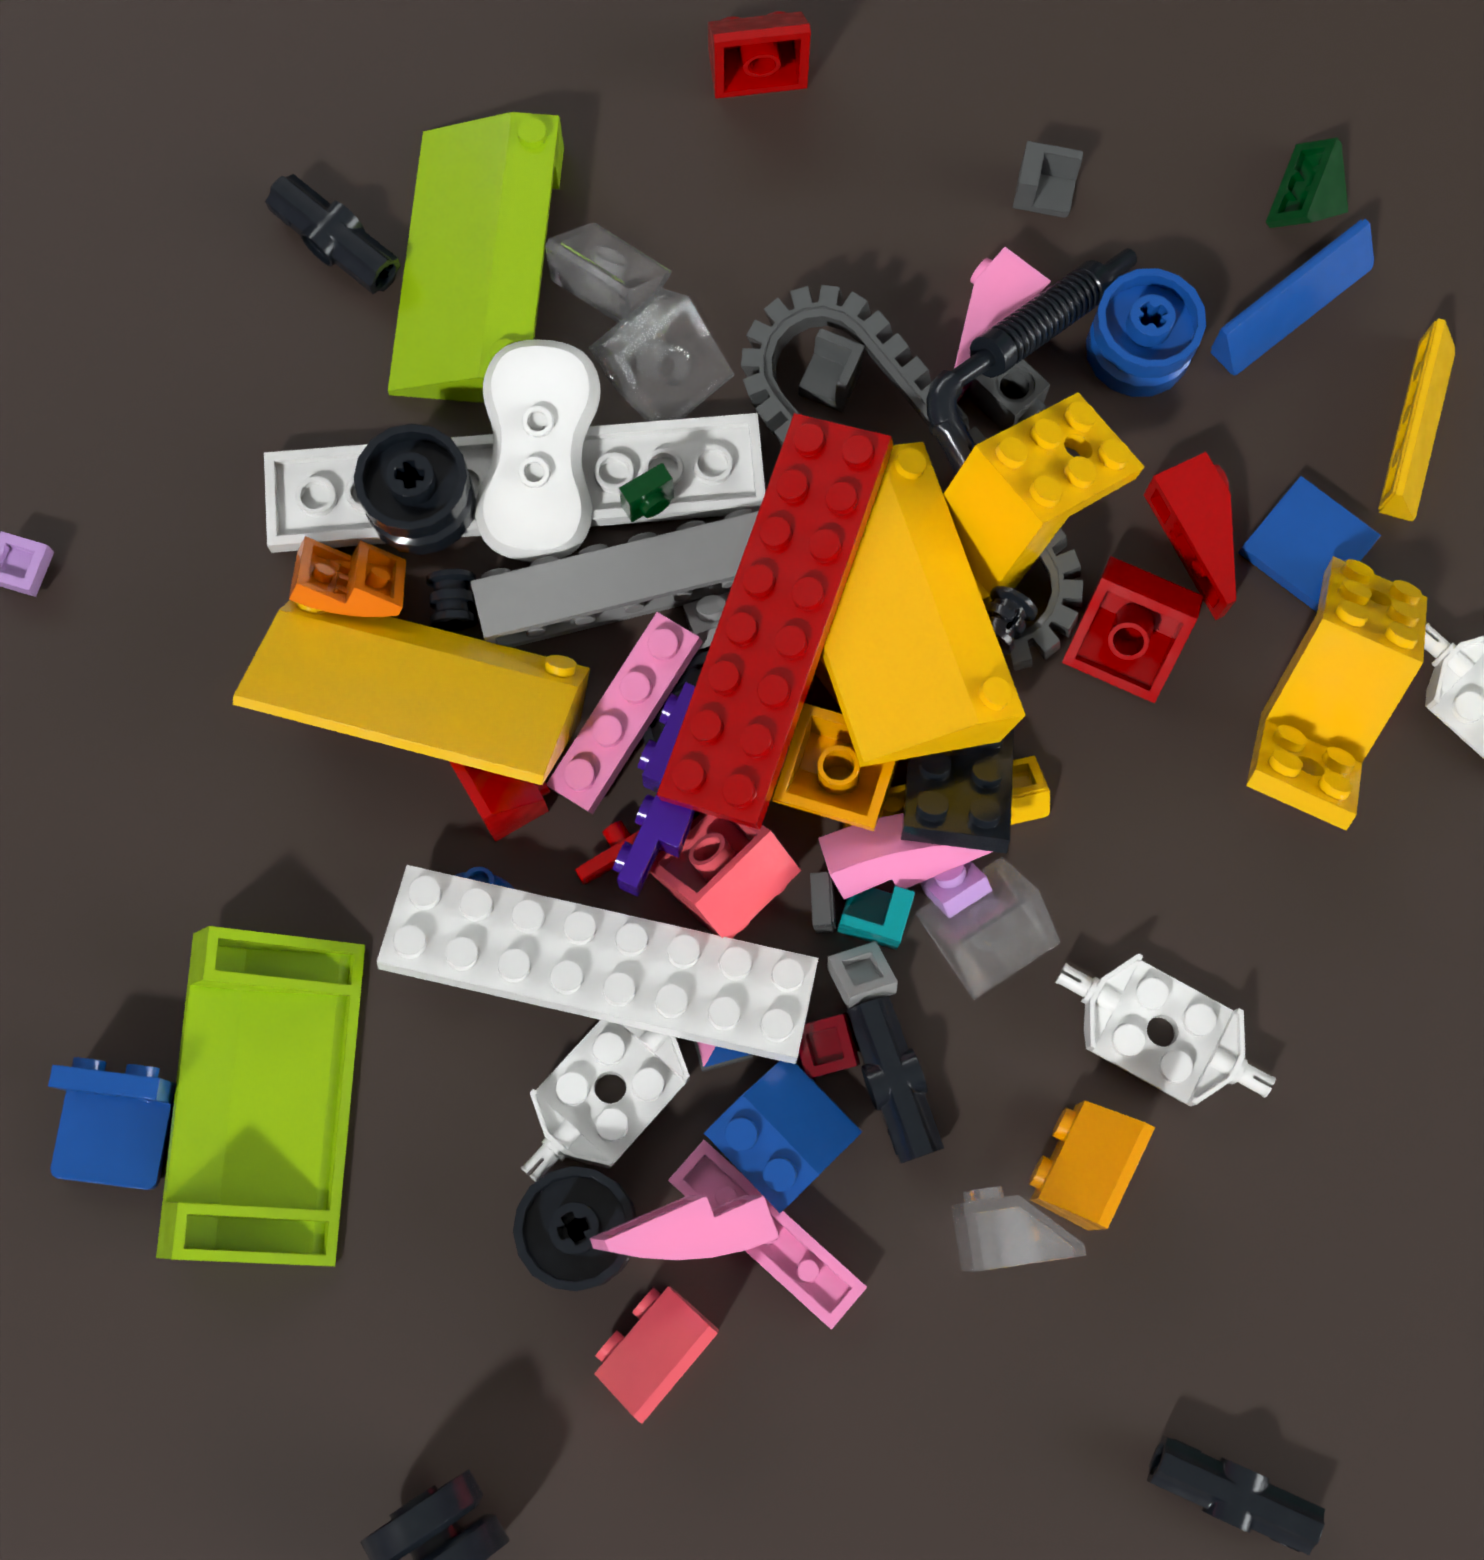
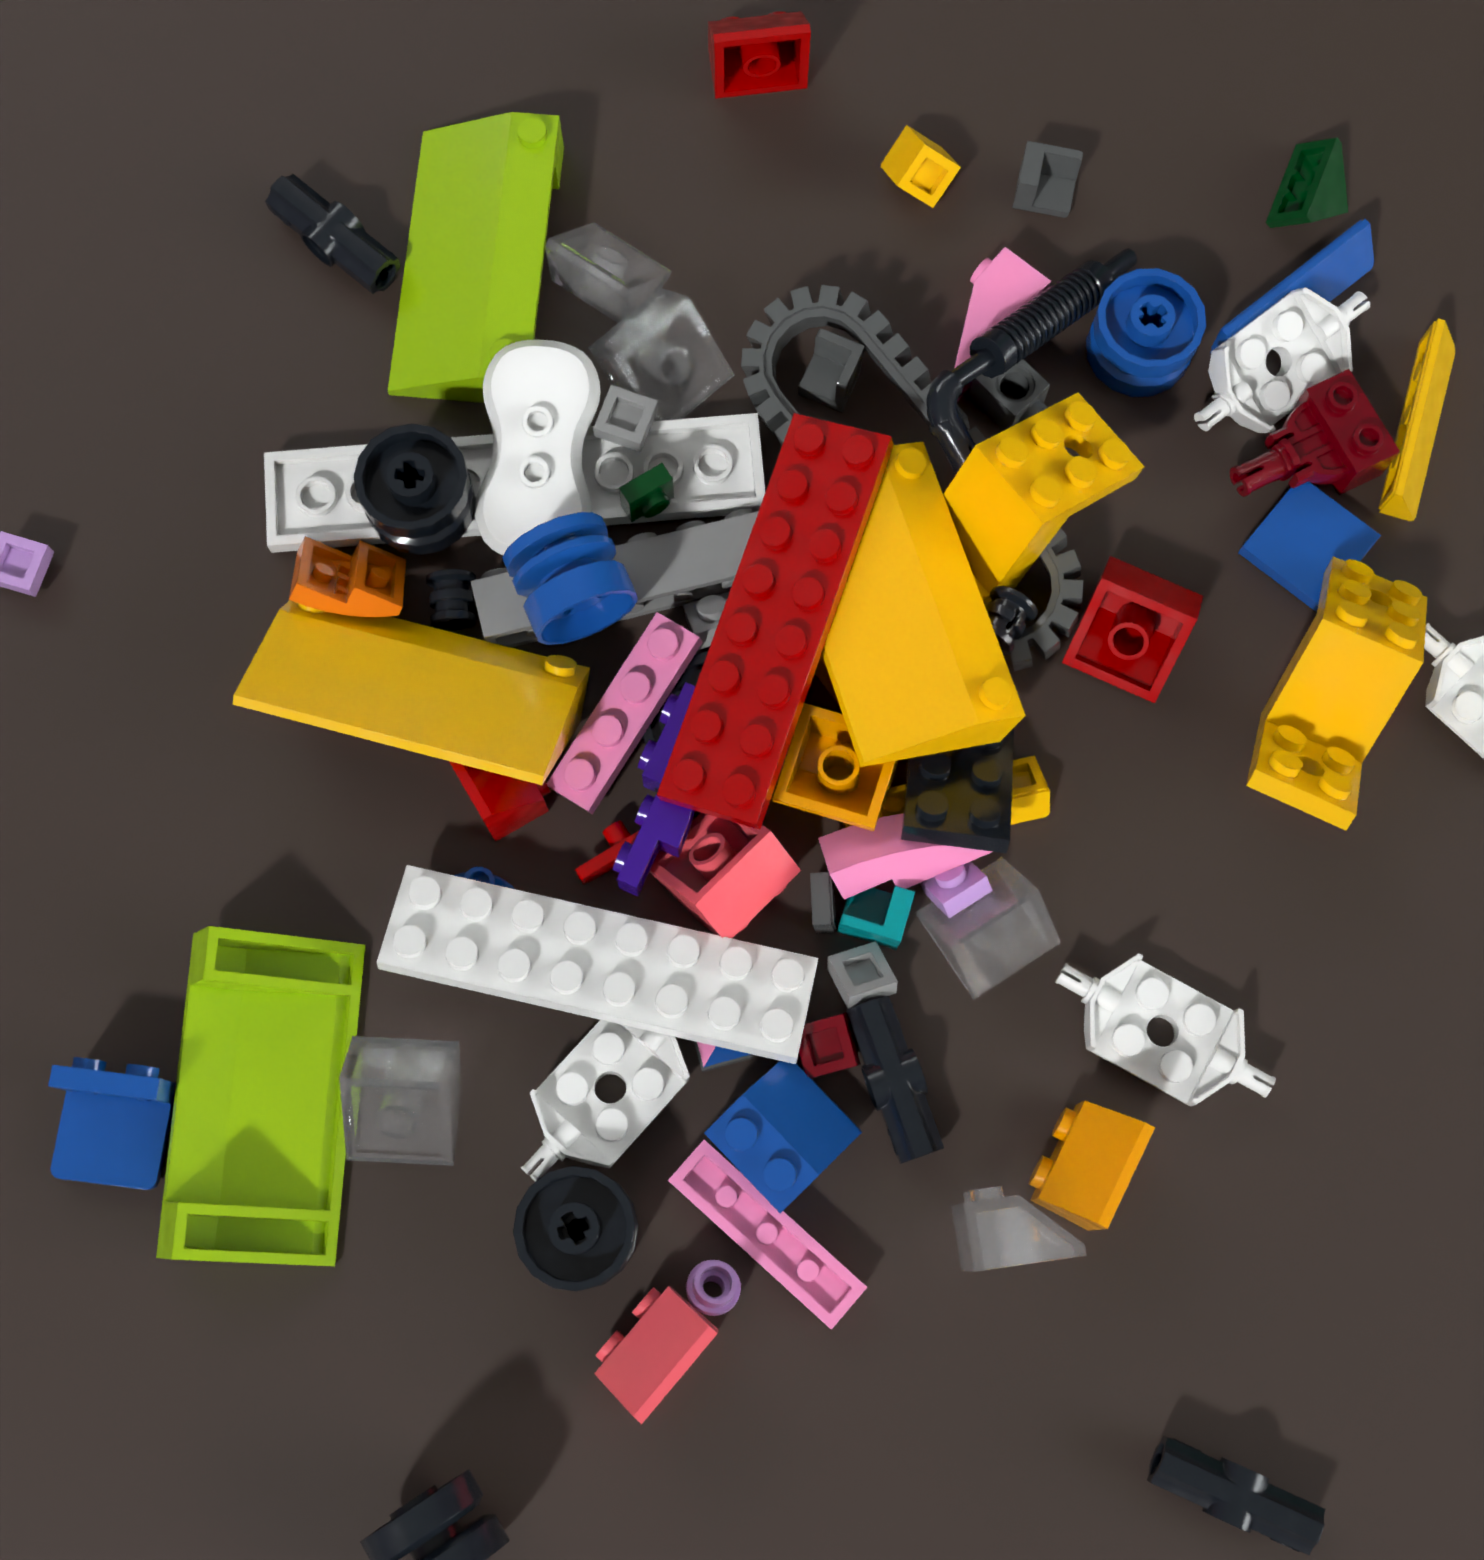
bright pink slope [590,1195,779,1260] -> none
red slope [1144,452,1236,621] -> none
none -> clear slope [339,1036,461,1166]
none -> blue wheel [502,512,638,645]
none -> light grey plate [593,385,658,452]
none -> lavender plate [686,1260,741,1316]
none -> yellow panel [881,125,961,208]
none -> white plate [1194,287,1370,433]
none -> dark red brick [1229,369,1400,497]

